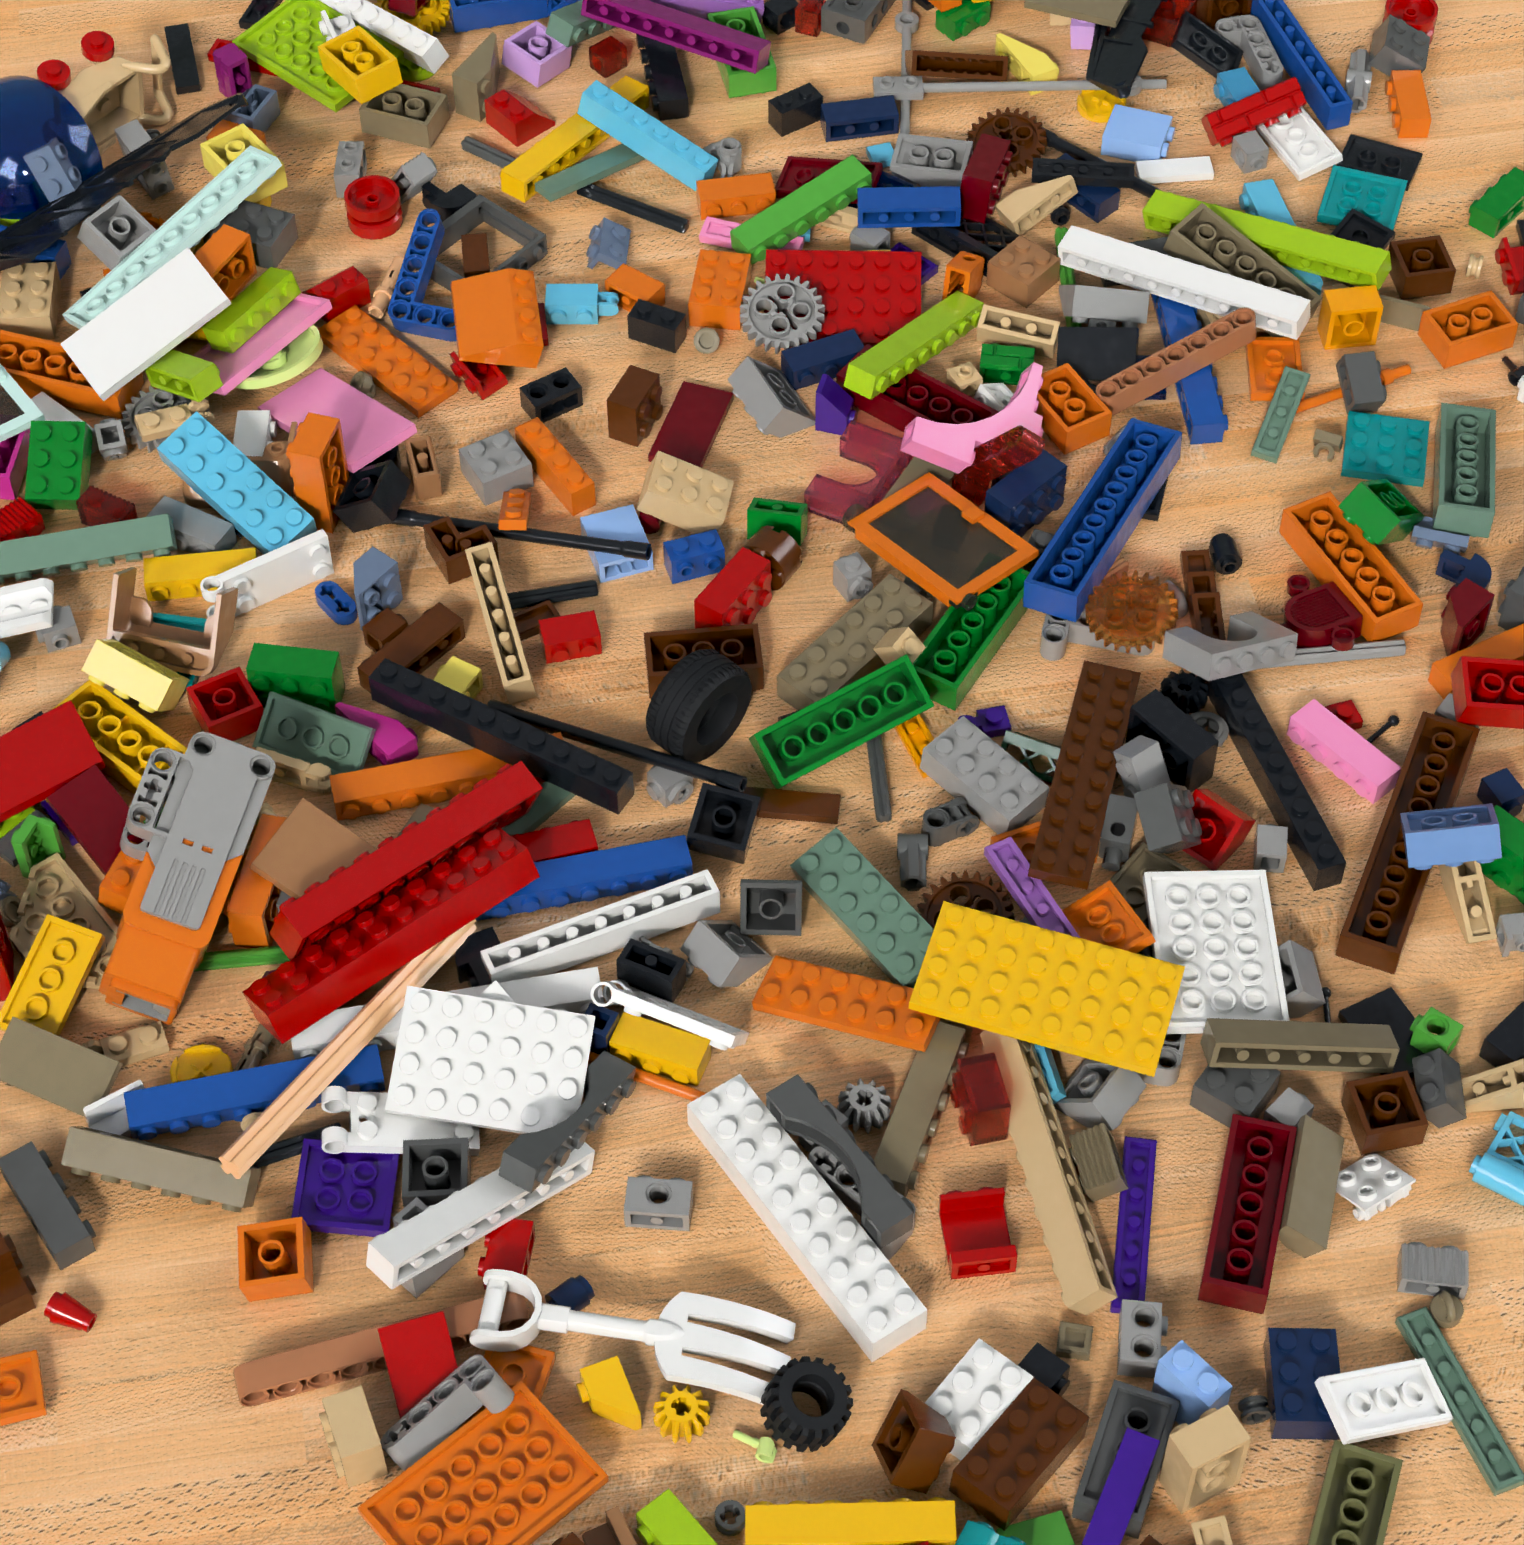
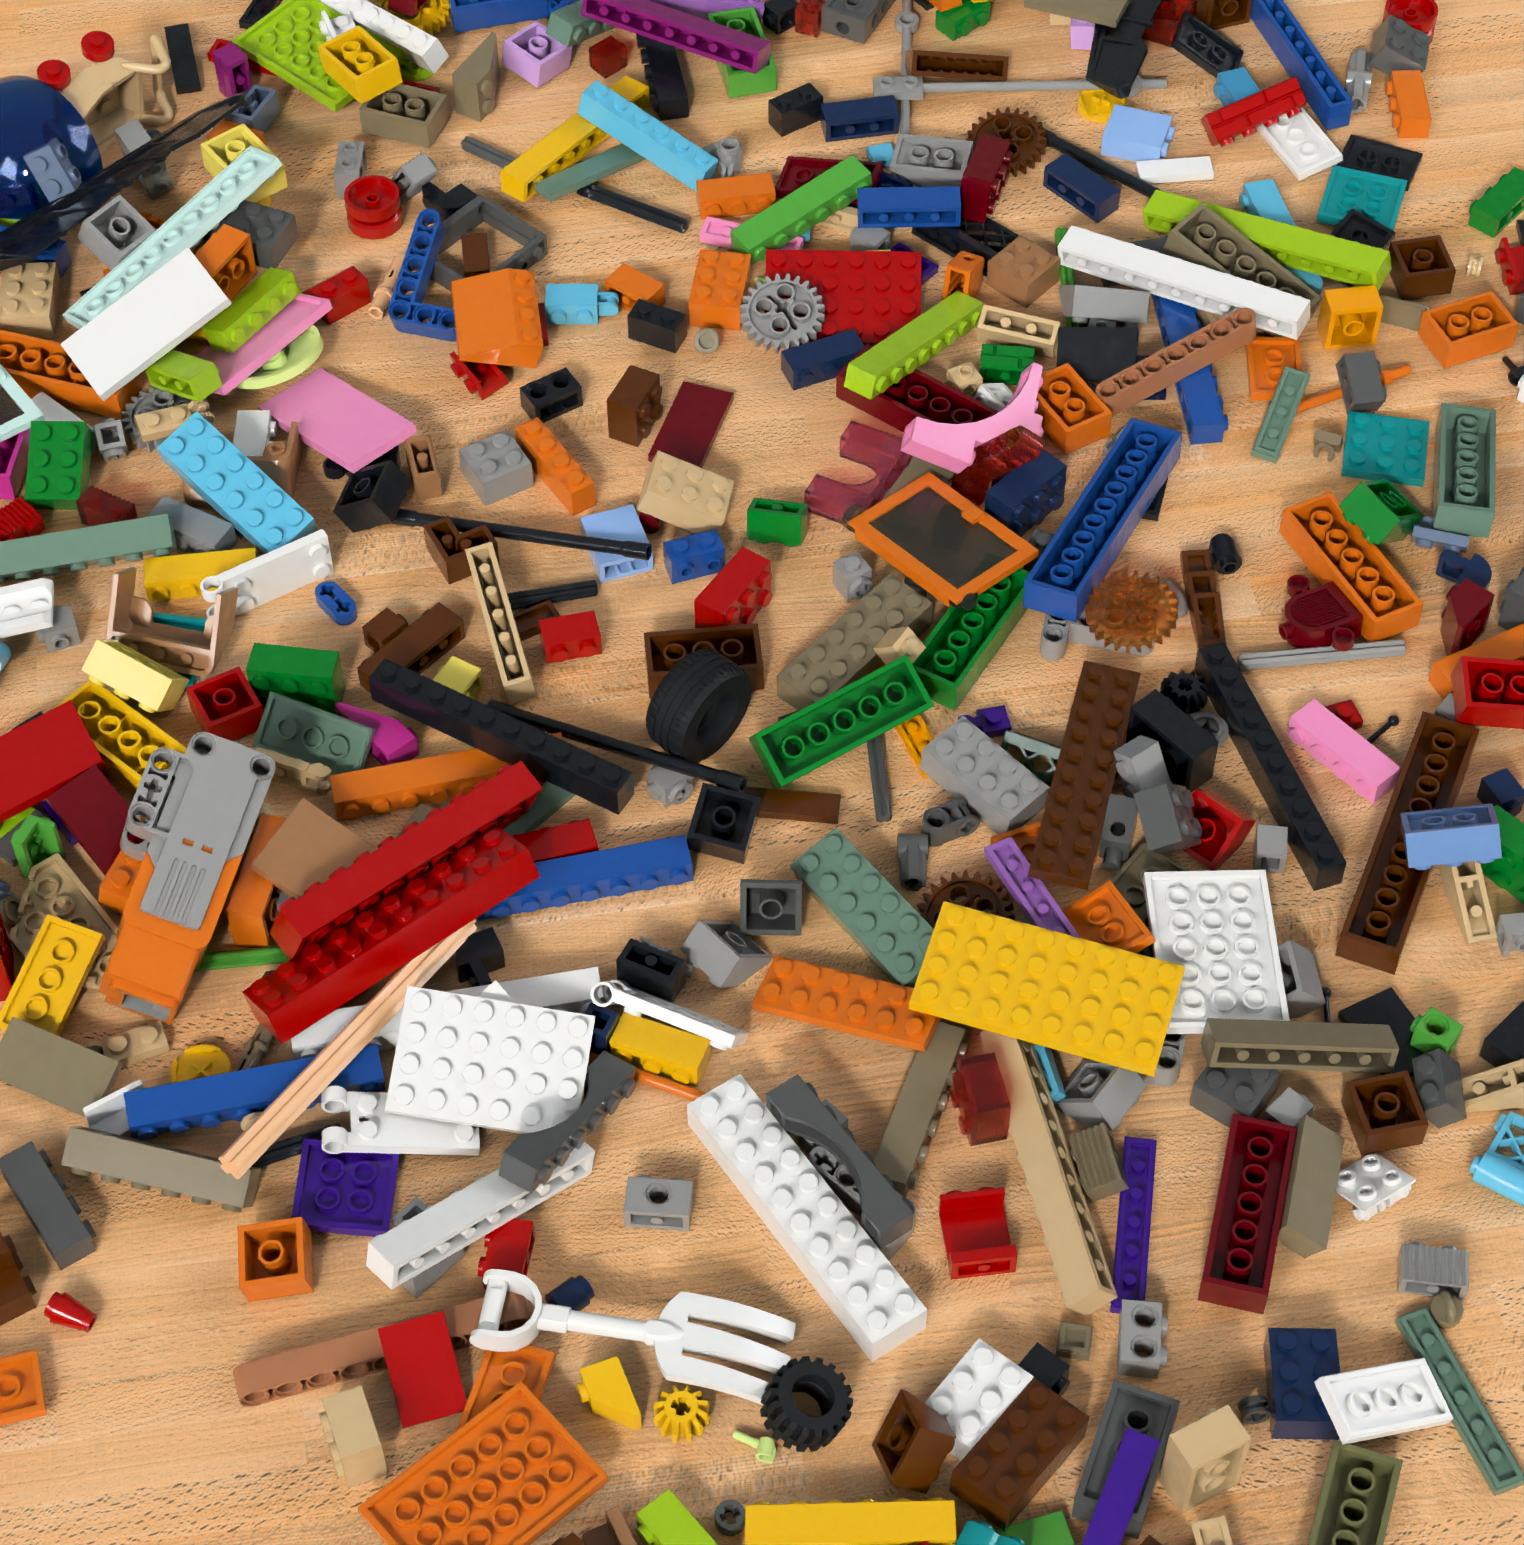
orange brick [286,412,349,534] -> none
orange plate [318,305,459,418] -> none
dark tan tile [350,371,376,399] -> none
sand blue slope [353,546,403,631] -> none
light grey beam [380,1354,515,1470] -> none
dark grey brick [402,1137,471,1207] -> none
white brick [480,869,720,983] -> none
red slope [484,89,555,147] -> none
orange plate [498,488,531,531] -> none
sand blue bracket [586,217,631,269] -> none
light grey slope [727,356,815,438] -> none
reddish brown brick [743,526,802,591] -> none
dark purple slope [815,374,857,436] -> none
light grey gear [837,1078,891,1134] -> none
light yellow slope [995,33,1059,96] -> none
tan slope [995,175,1078,236] -> none
black plate [1031,158,1134,188] -> none
black pin [1050,205,1070,226] -> none
light blue brick [1152,1340,1232,1425] -> none
light grey arch [1163,611,1298,681] -> none
light grey beam [1215,15,1283,91] -> none
light grey brick [1230,130,1269,174] -> none

